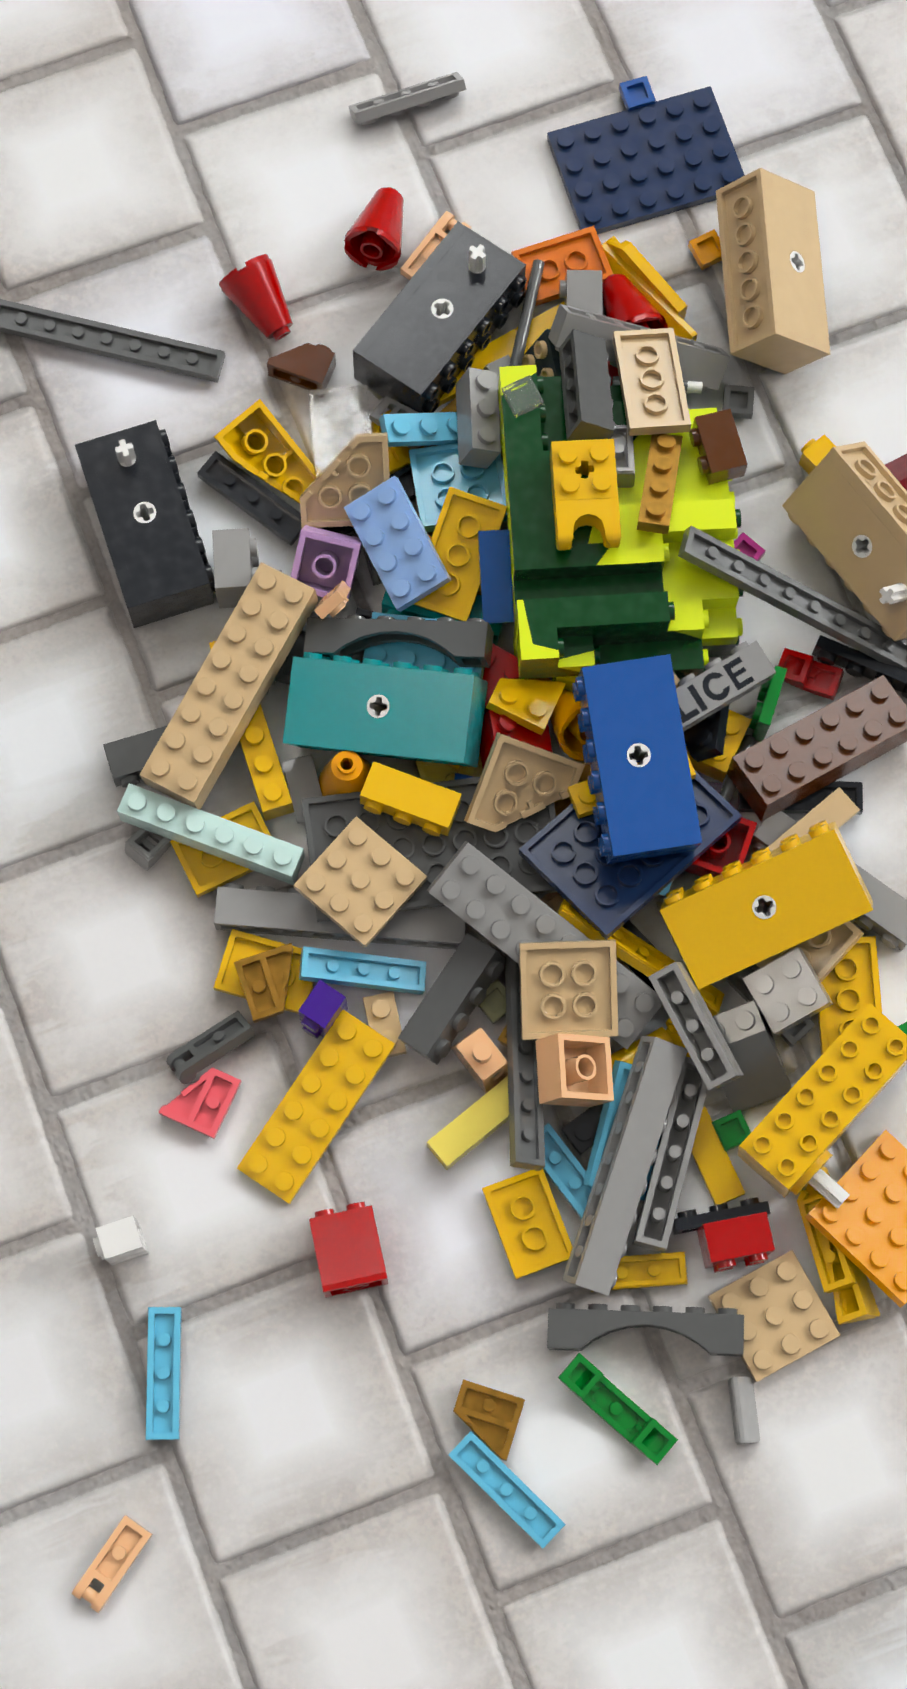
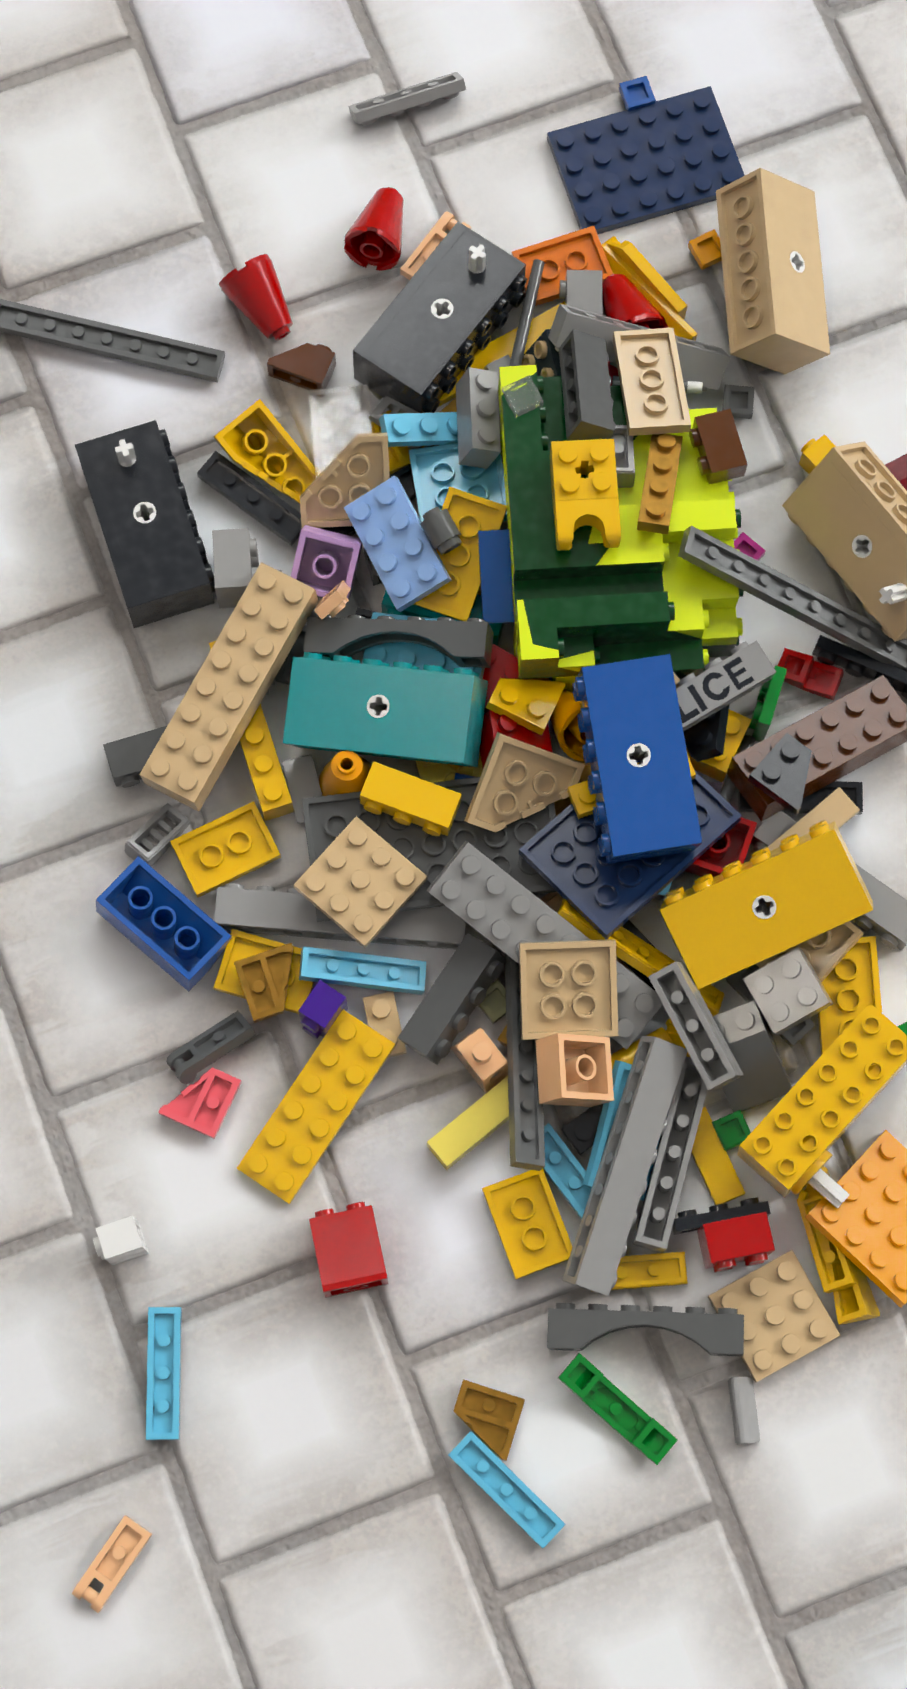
light aqua brick [117,783,305,885] -> none
none -> blue slope [96,856,232,992]
none -> dark grey brick [420,507,462,555]
none -> wing [748,733,812,816]

